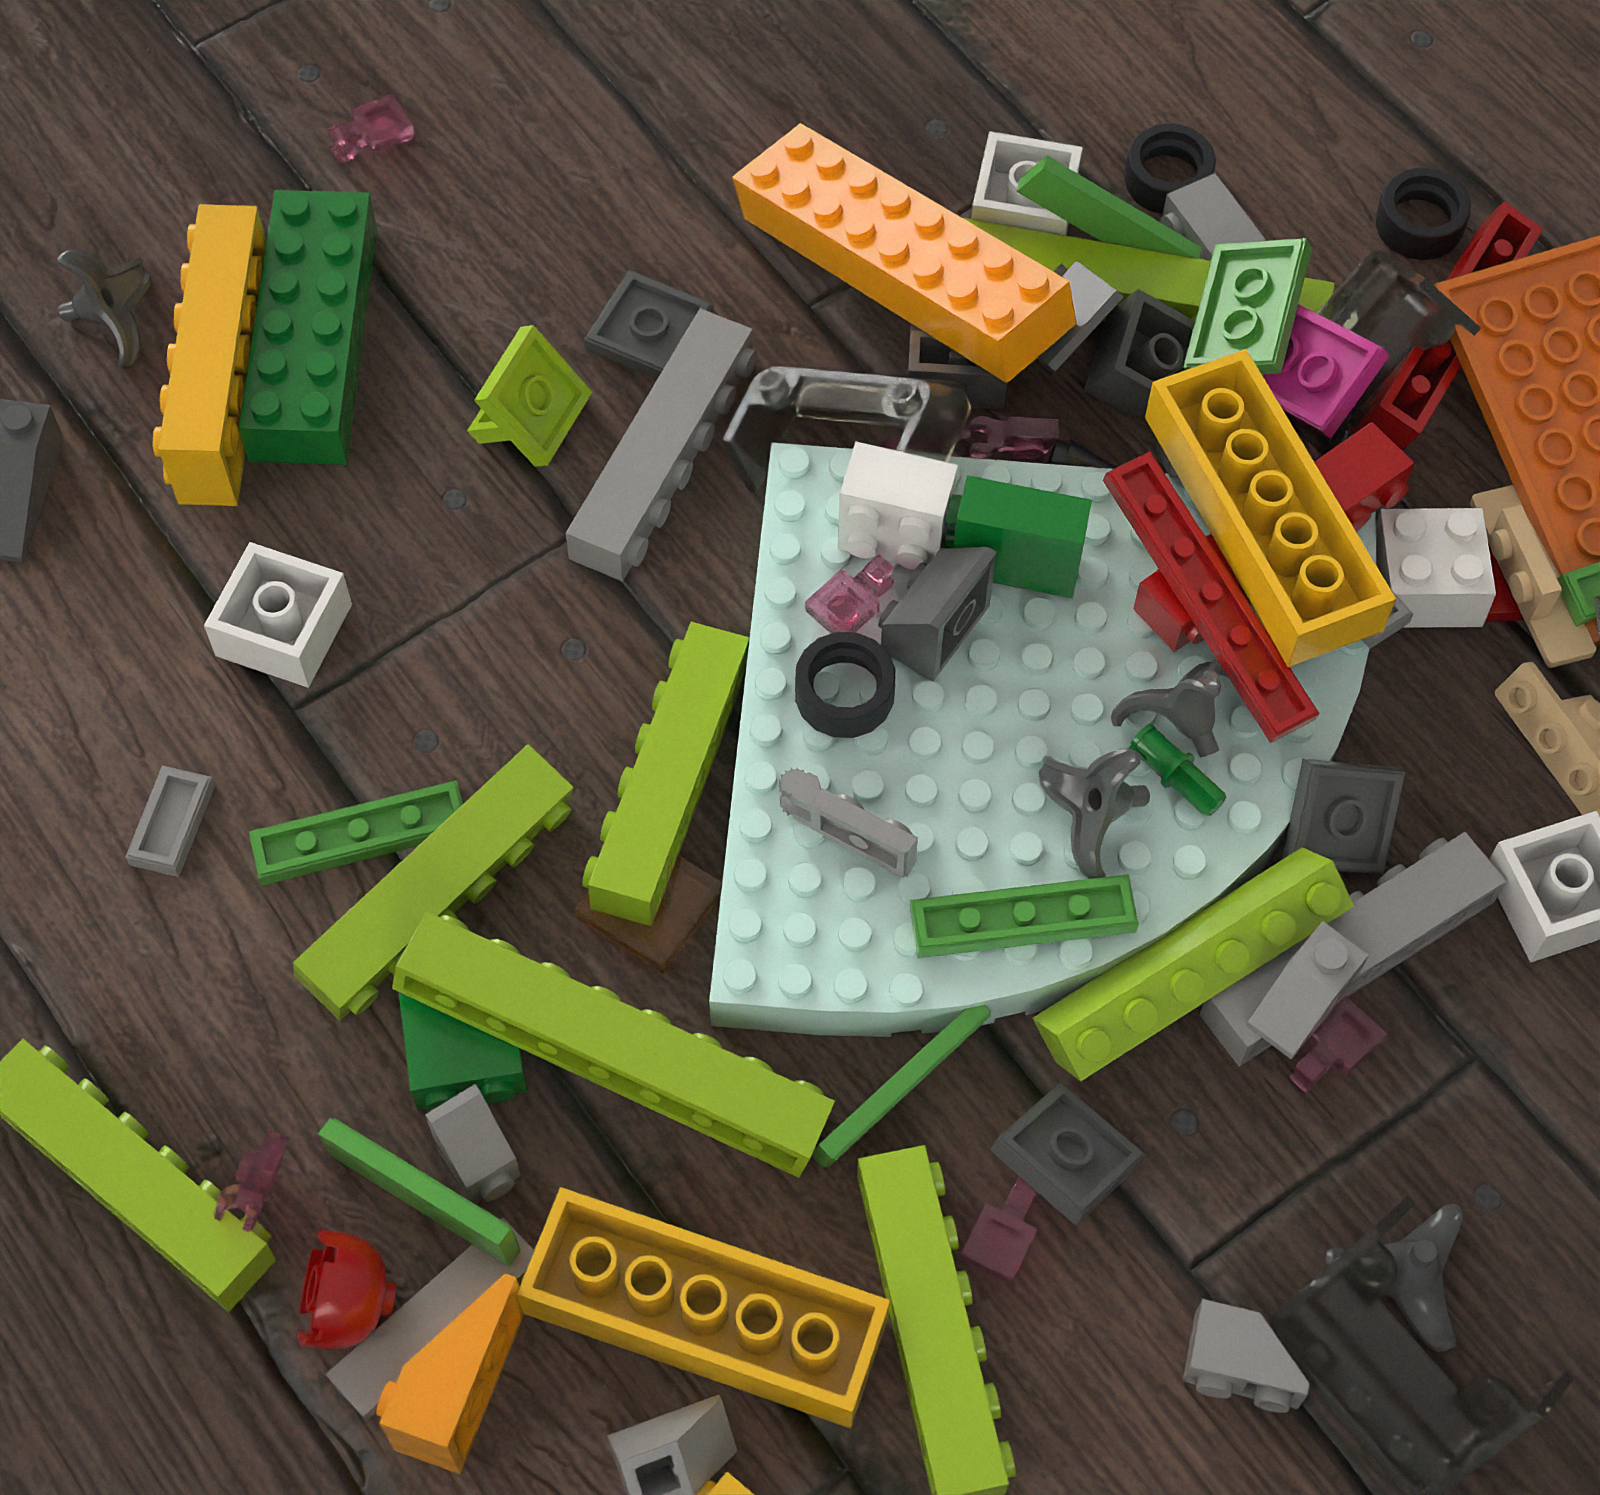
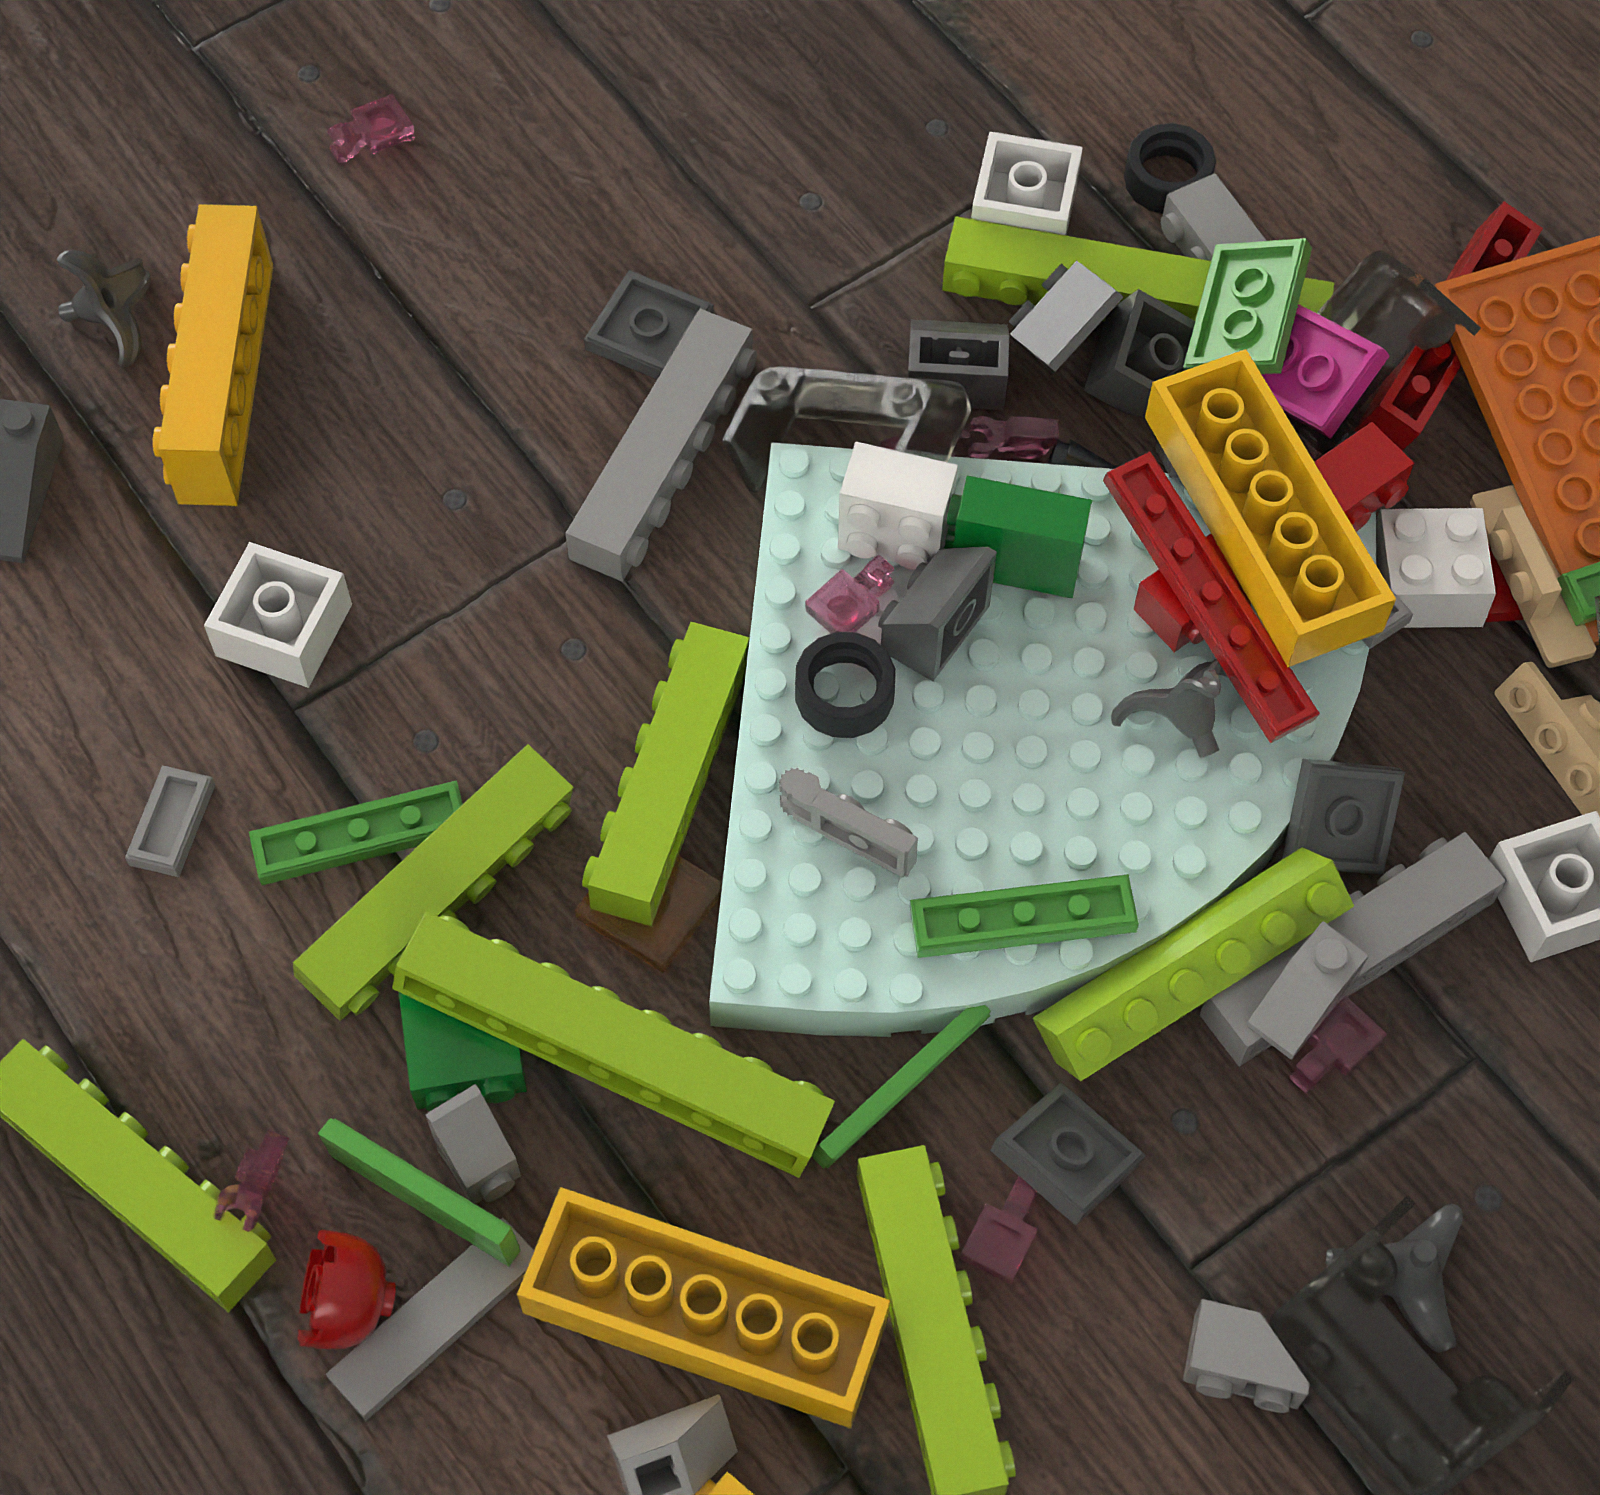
green brick [238,190,377,465] -> none
light orange slope [376,1273,524,1474] -> none
lime bracket [467,325,592,467] -> none
light orange brick [732,123,1077,383] -> none
bright green tile [1016,156,1202,259] -> none
dark grey piece [1039,748,1150,879] -> none
green axle [1129,724,1226,816] -> none
black tyre [1375,167,1471,260] -> none

